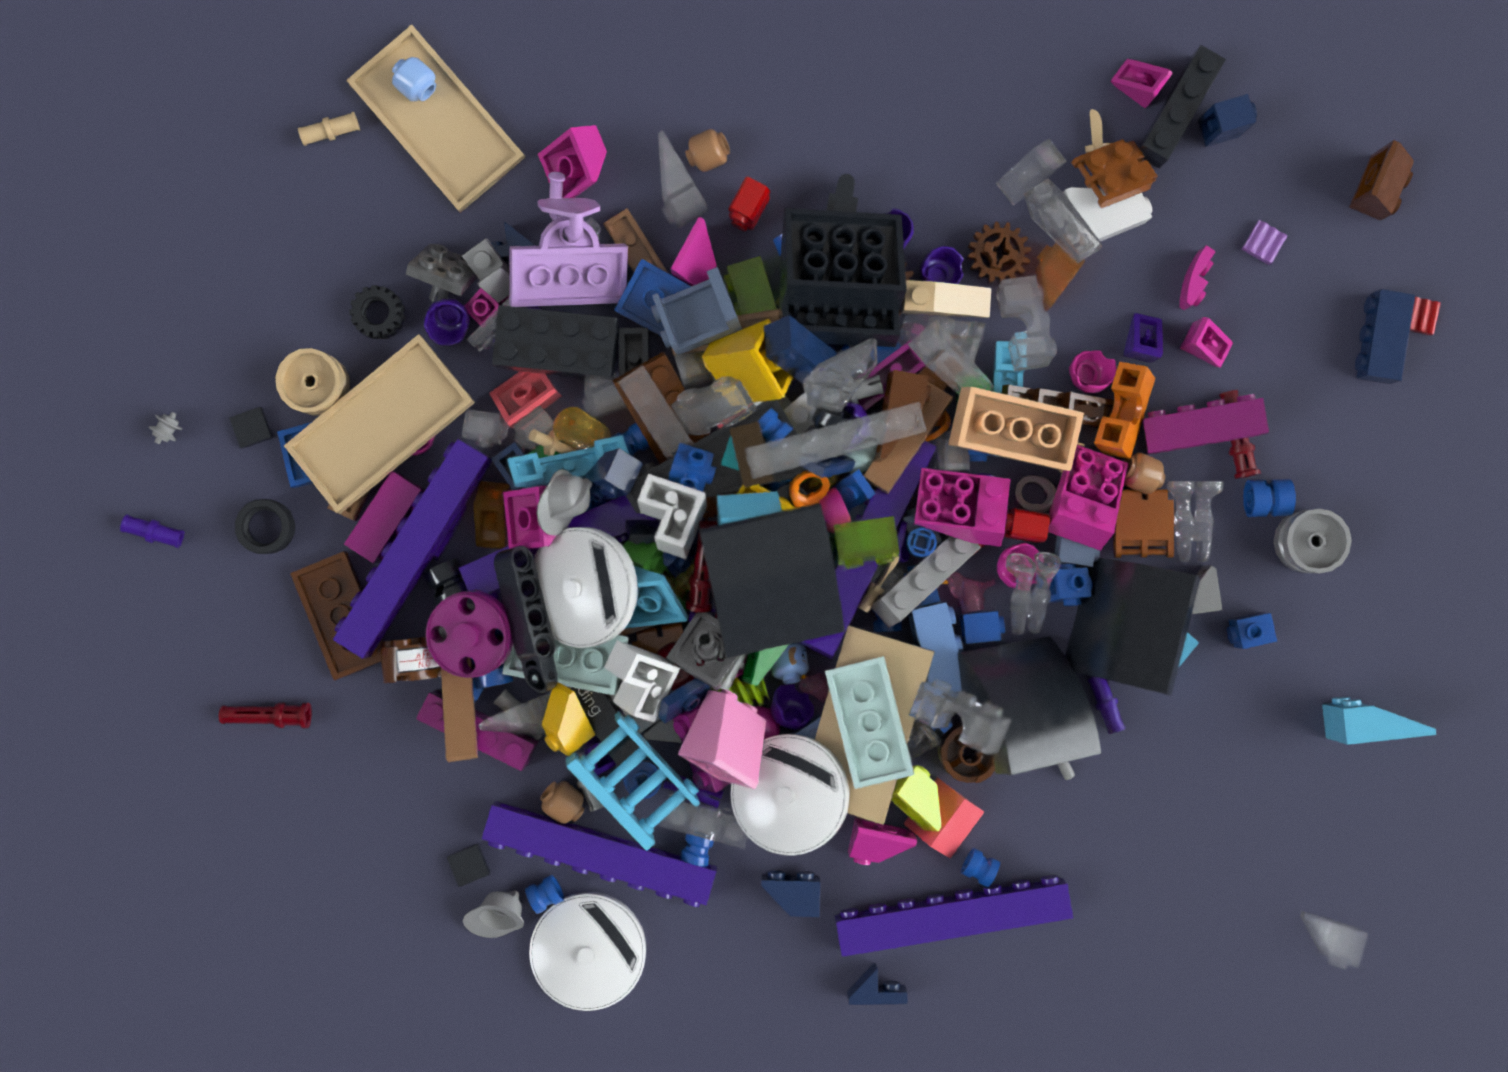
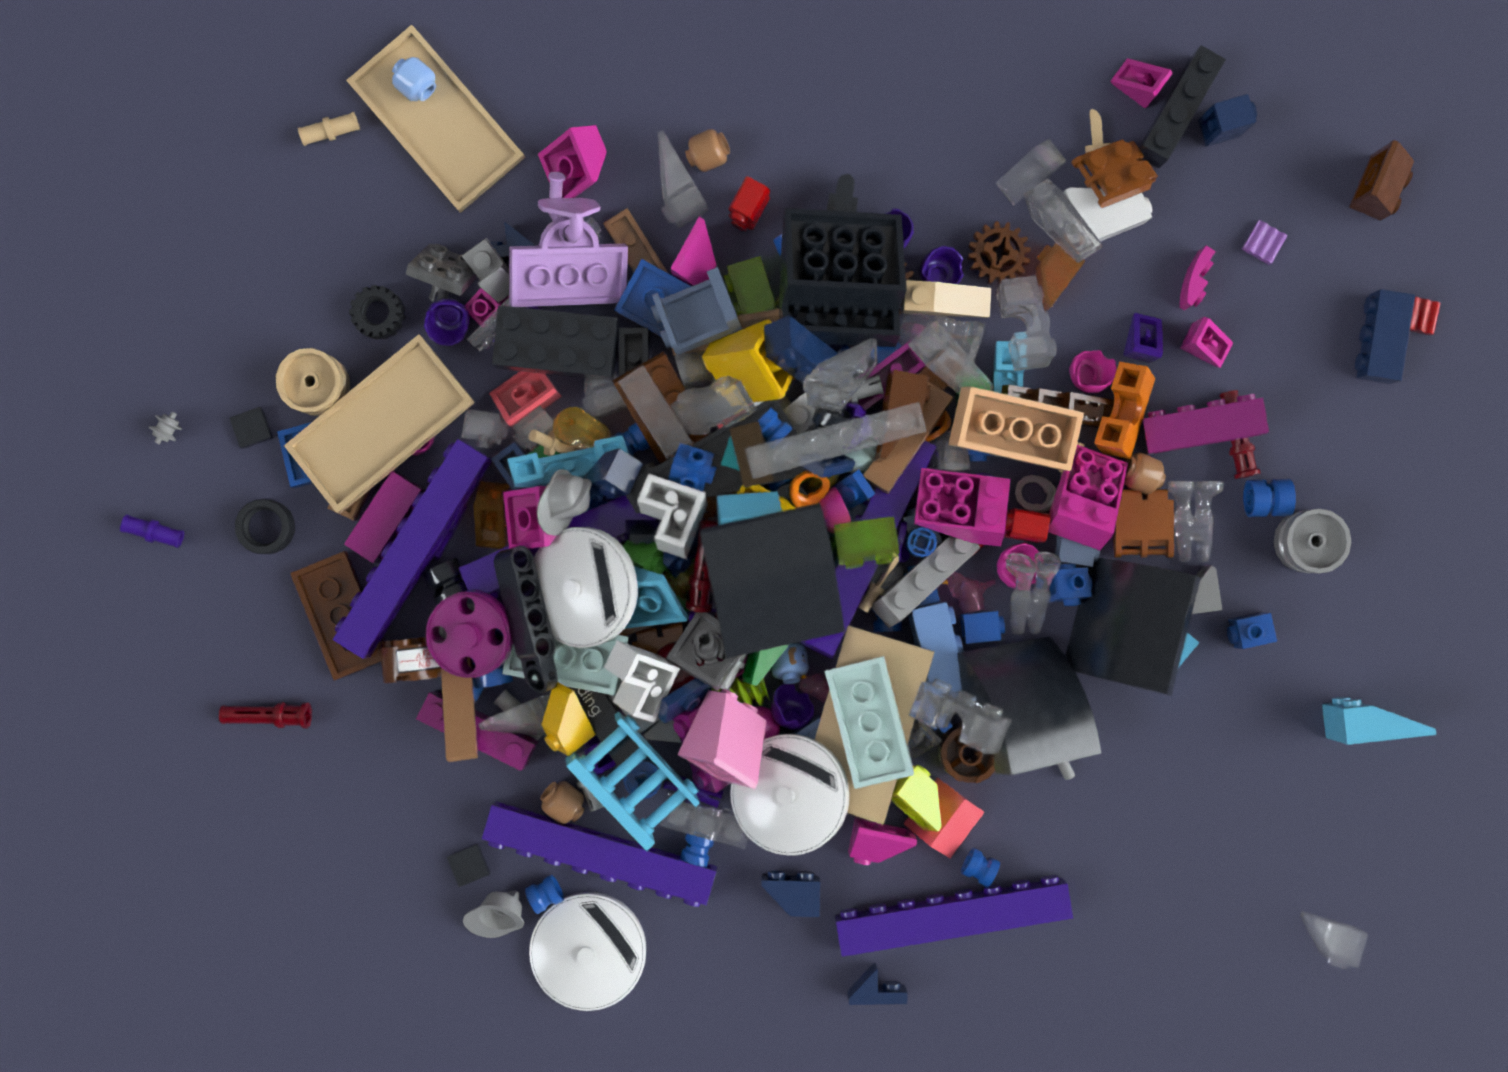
dark purple pin [1087,677,1126,734] -> none

